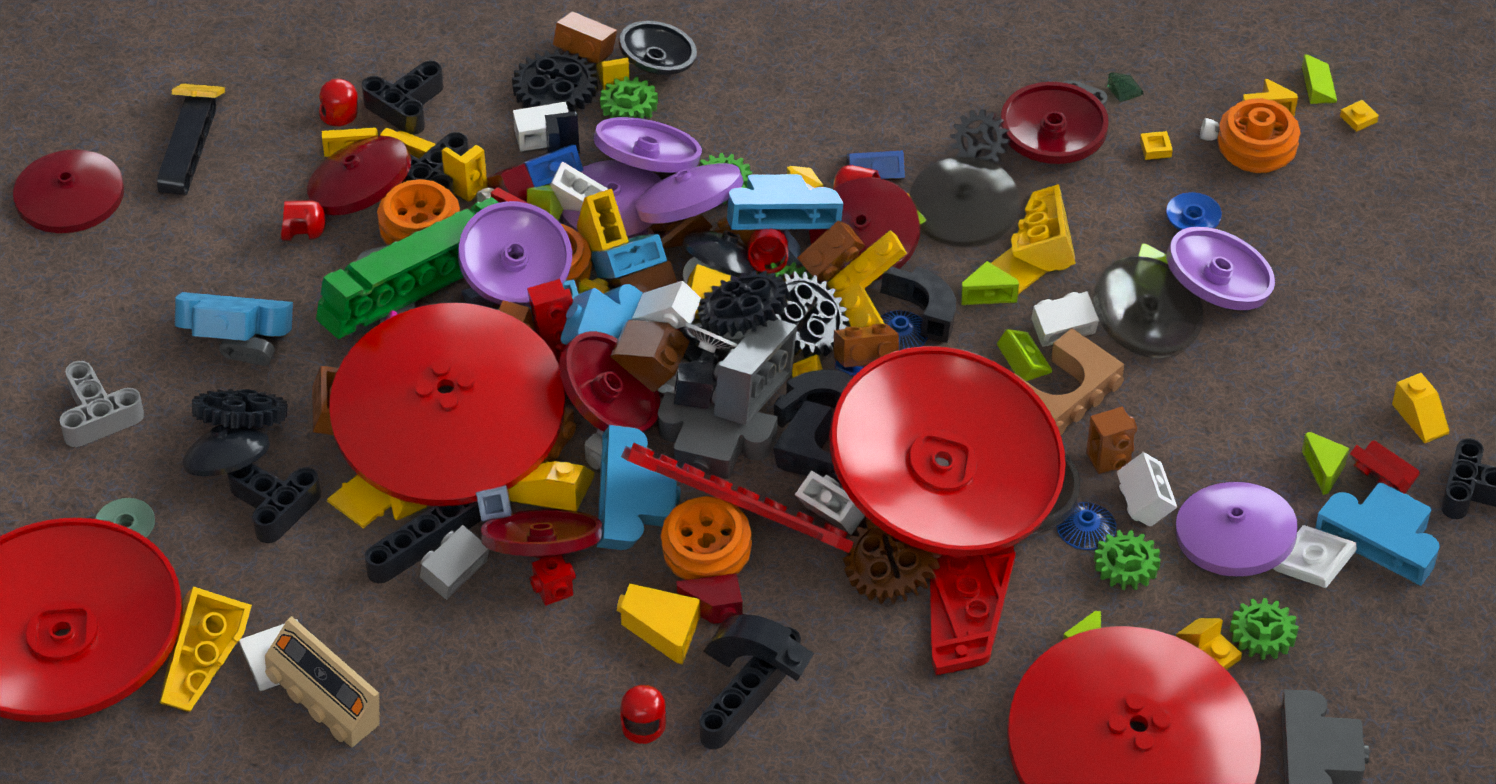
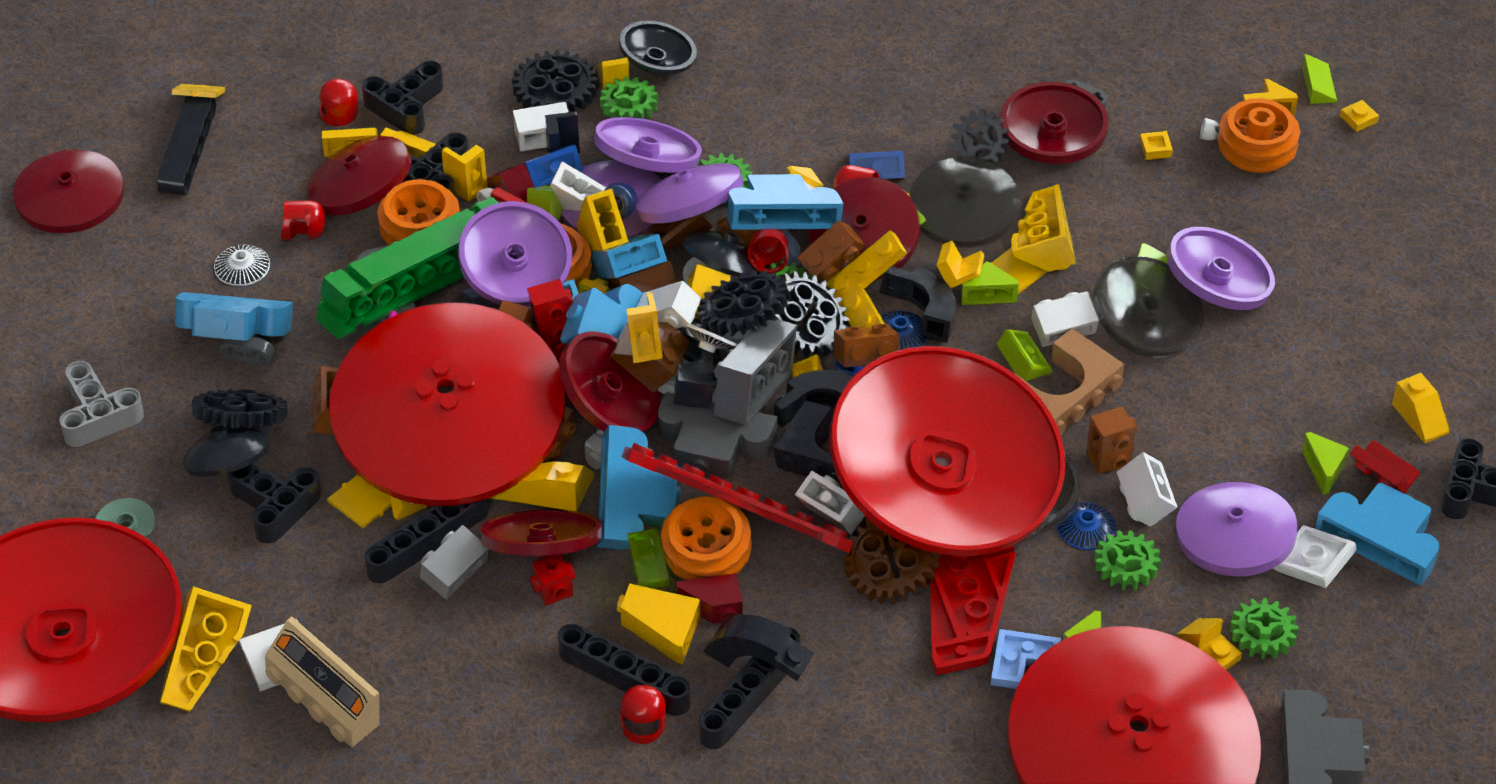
sand blue slope [476,485,512,521] -> none
dark orange brick [553,12,617,64] -> none
clear green slope [1107,72,1144,102] -> none
blue dish [1166,192,1222,231] -> none
none -> dish [214,245,270,286]
none -> black beam [558,624,691,716]
none -> dark blue head [604,182,638,220]
none -> yellow panel [626,292,663,363]
none -> clear neon green slope [627,528,669,588]
none -> yellow panel [937,240,984,288]
none -> light blue plate [991,629,1061,689]

